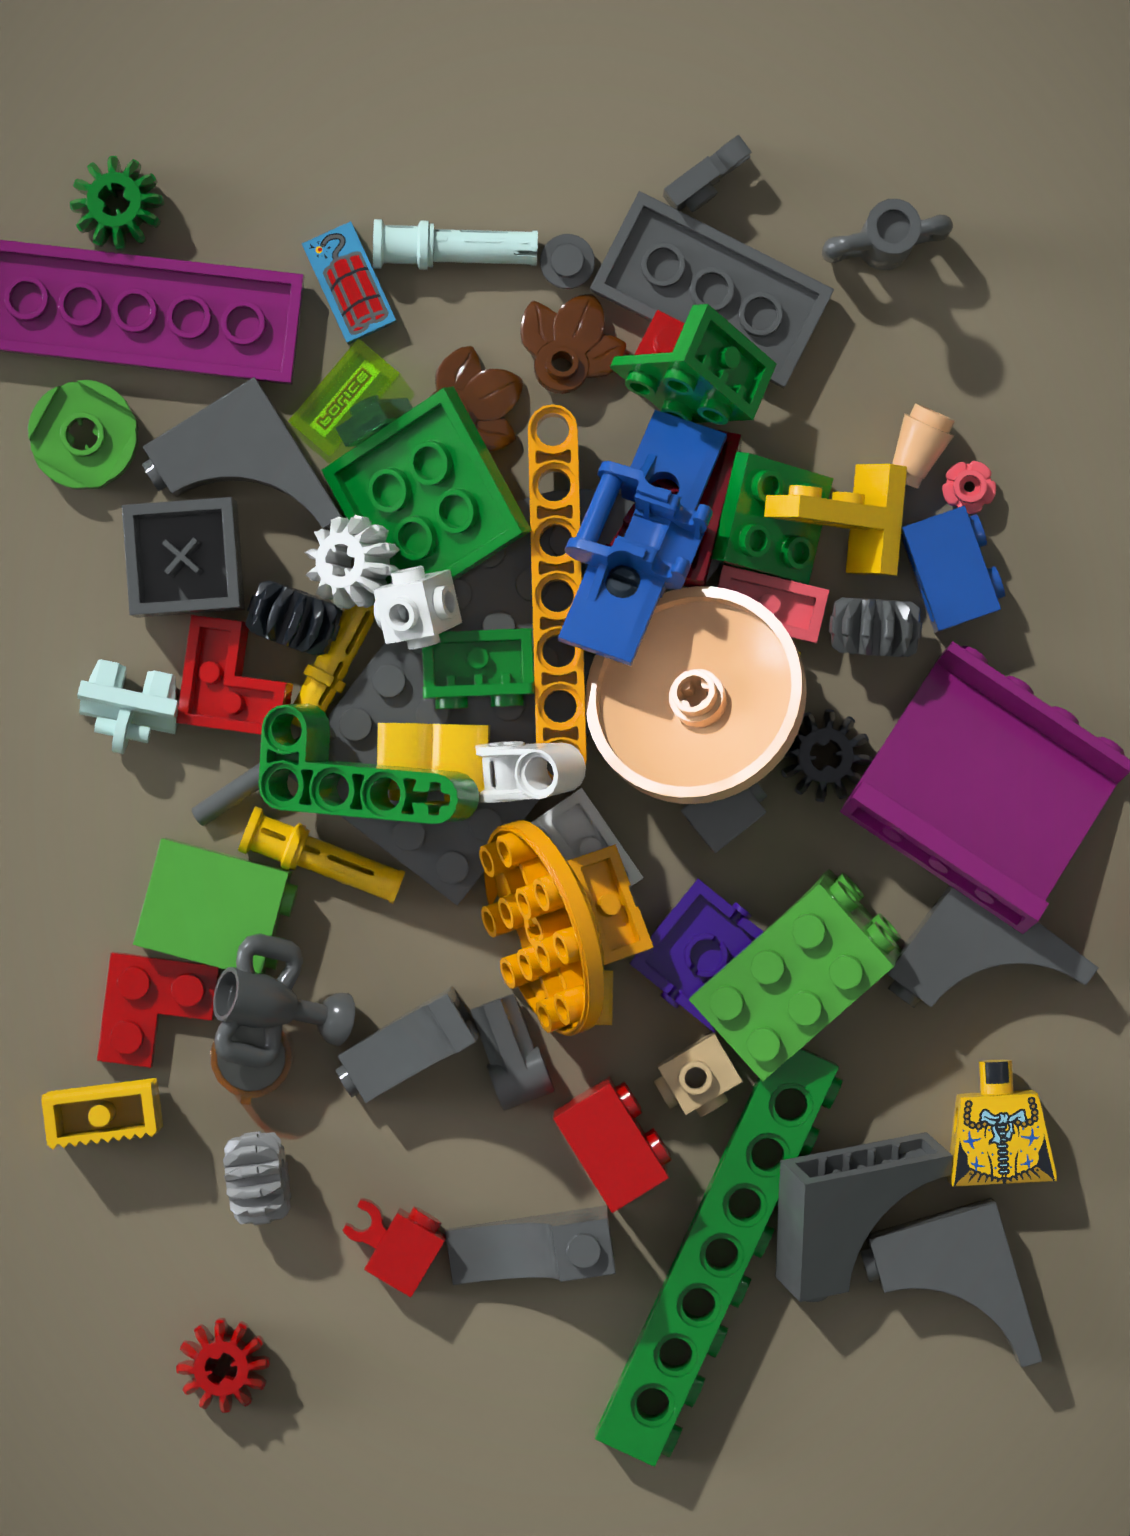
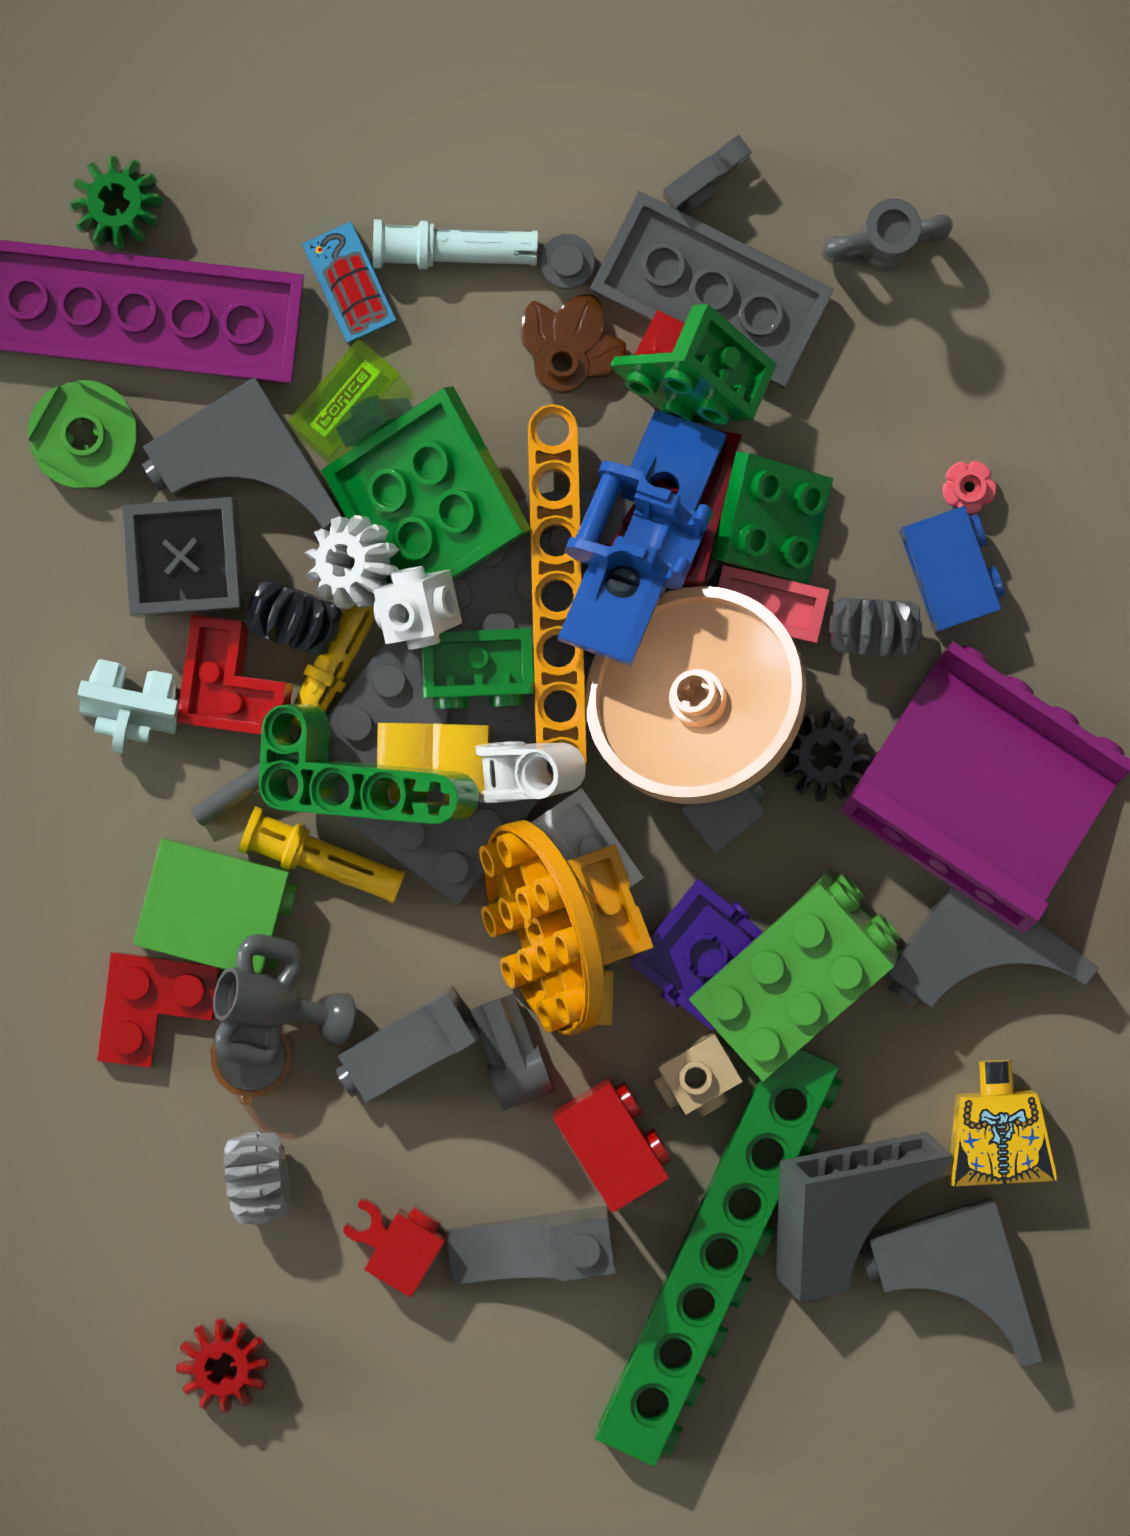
yellow brick [41,1078,163,1150] -> none
reddish brown plate [431,346,523,452] -> none
yellow bracket [764,464,907,576] -> none
light nougat cone [892,403,955,489] -> none

